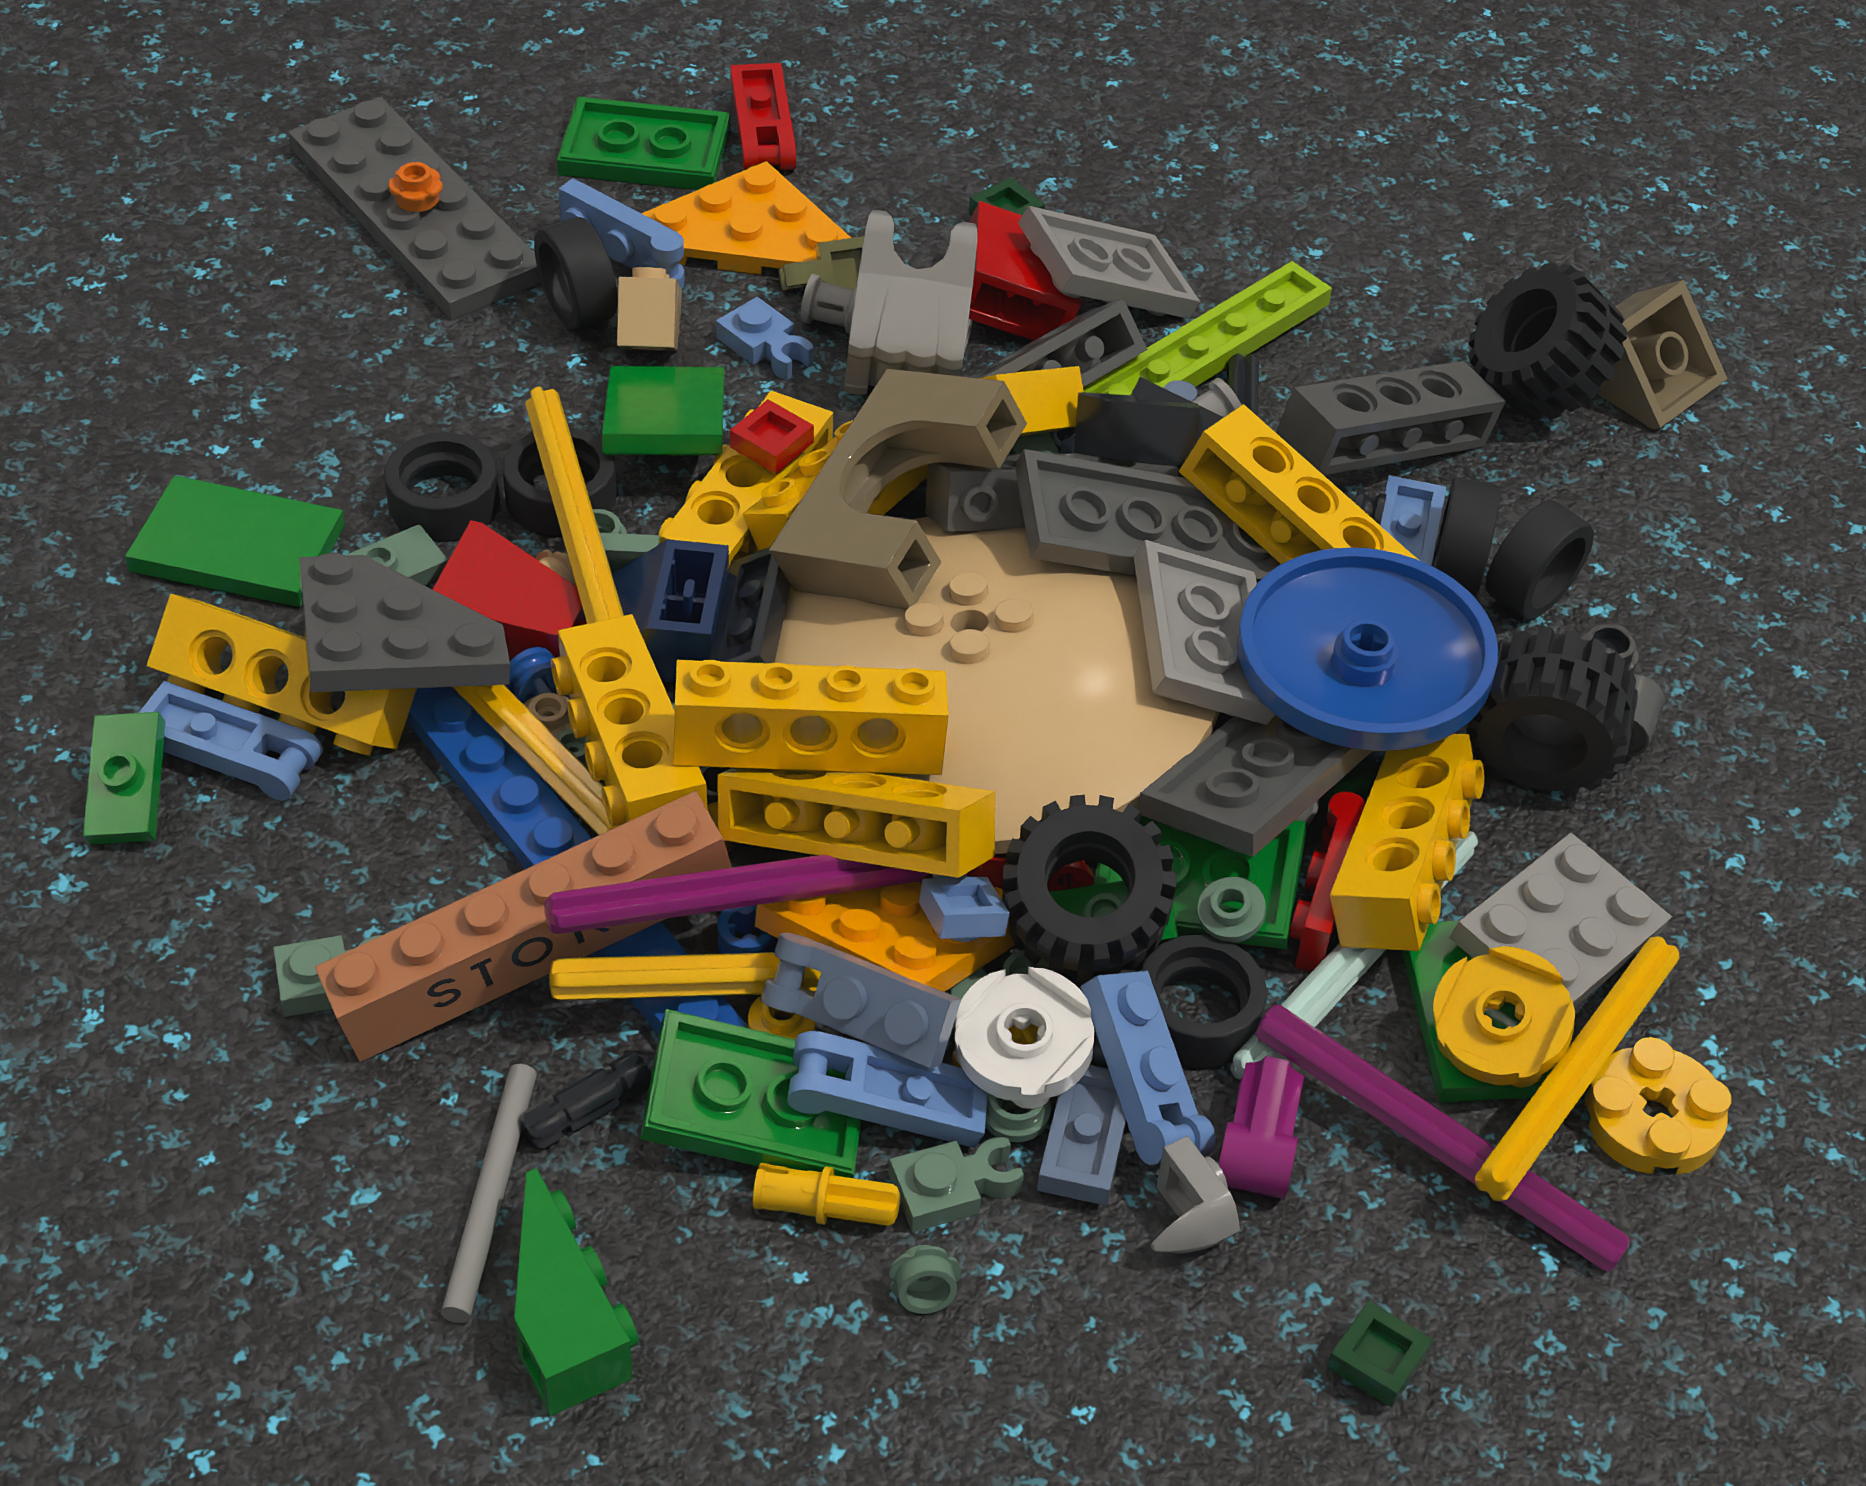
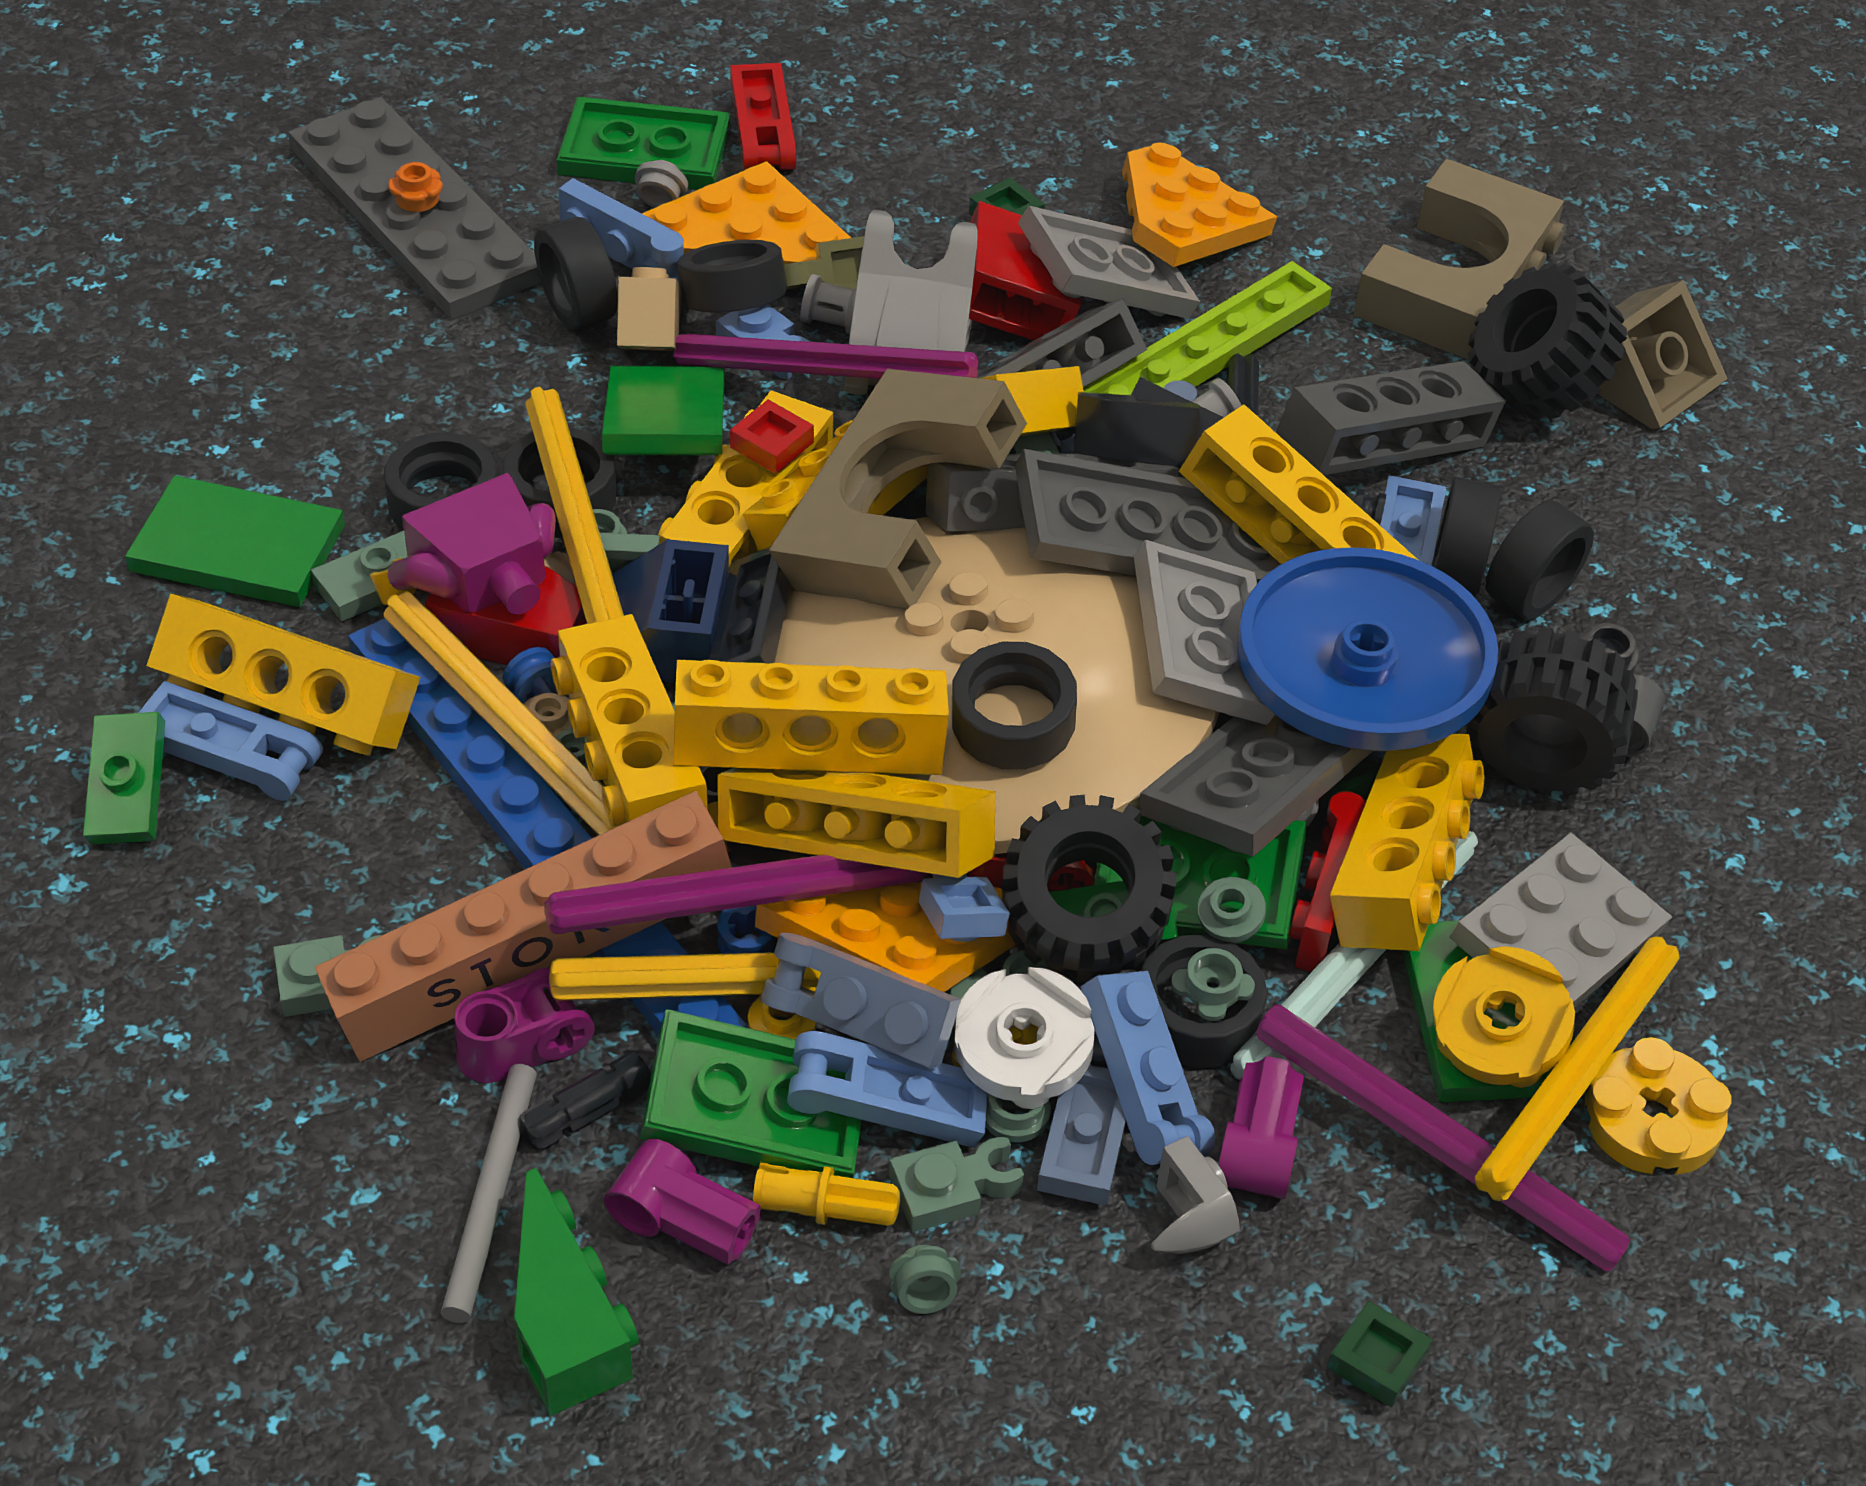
dark grey plate [299,553,510,692] -> none
none -> magenta torso [369,473,556,614]
none -> magenta piece [454,967,595,1083]
none -> magenta piece [603,1139,760,1265]
none -> light grey plate [635,160,688,208]
none -> magenta axle [673,334,979,379]
none -> black tyre [677,240,787,313]
none -> black tyre [952,641,1077,770]
none -> light orange plate [1122,143,1278,267]
none -> sand green plate [1171,948,1255,1021]
none -> dark tan arch [1353,158,1566,360]

